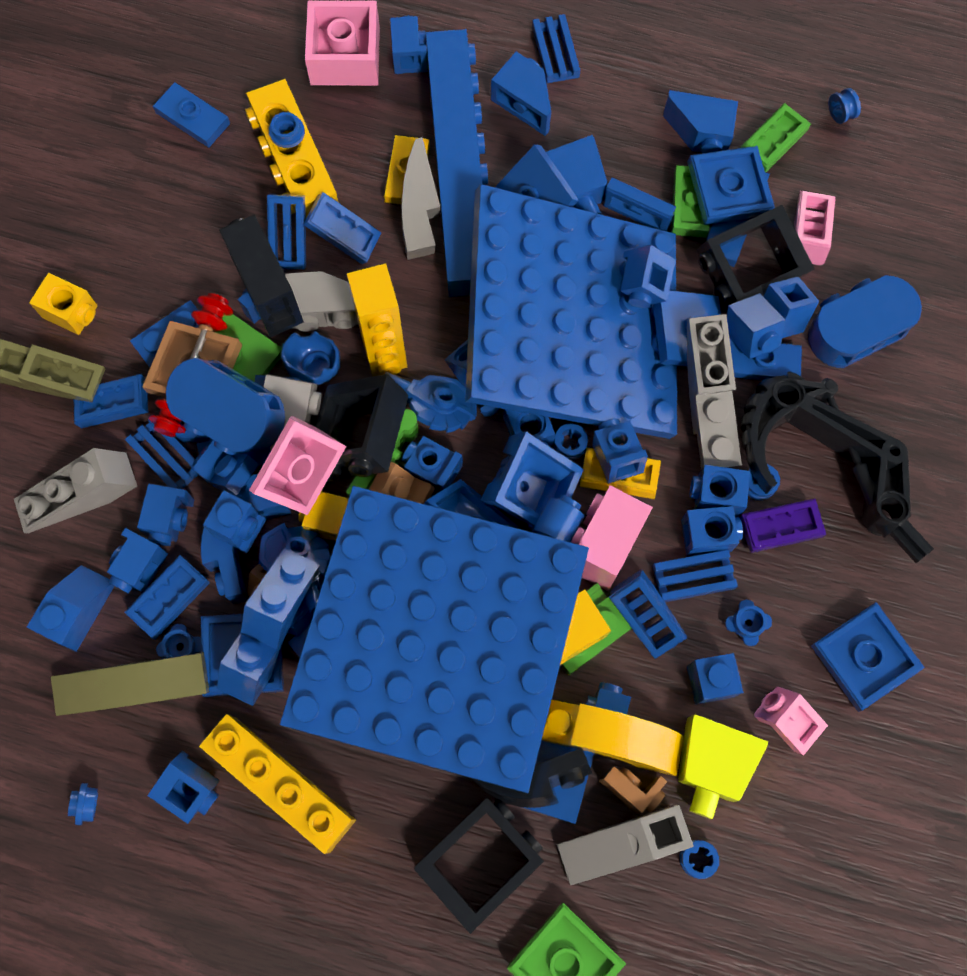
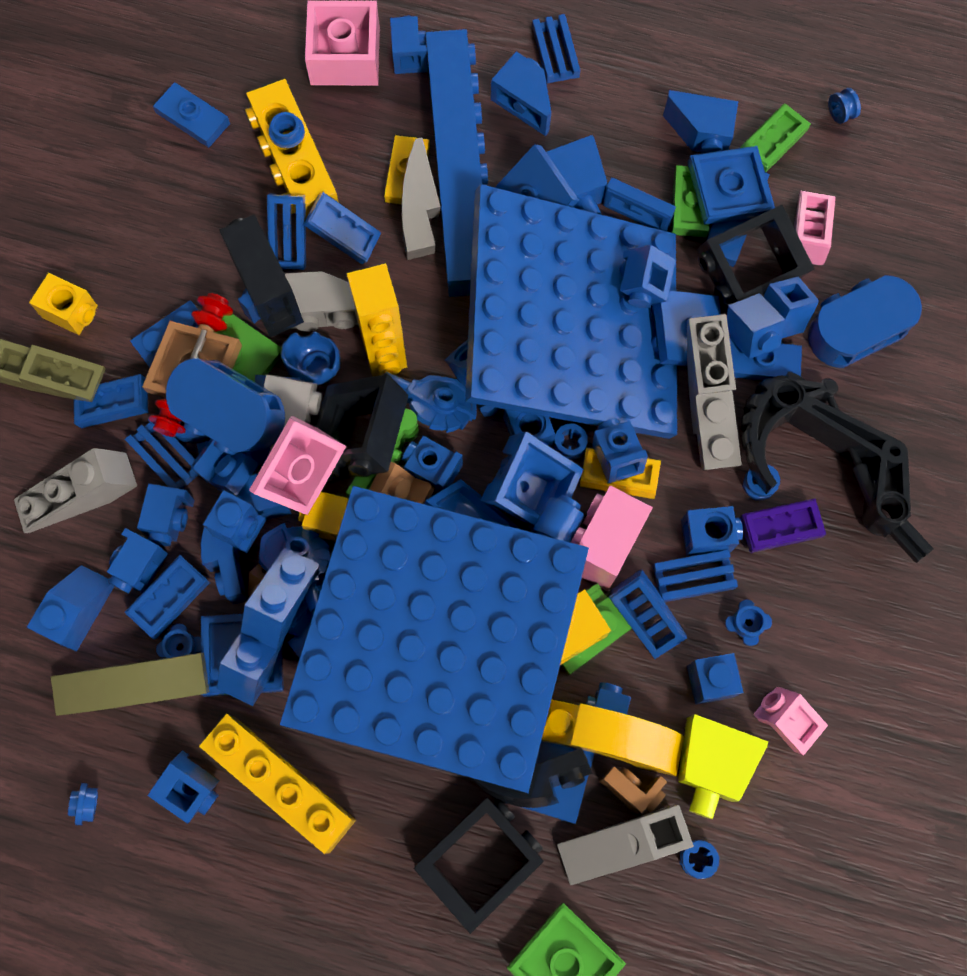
blue brick [689,465,750,517] -> none
blue plate [811,602,925,712] -> none

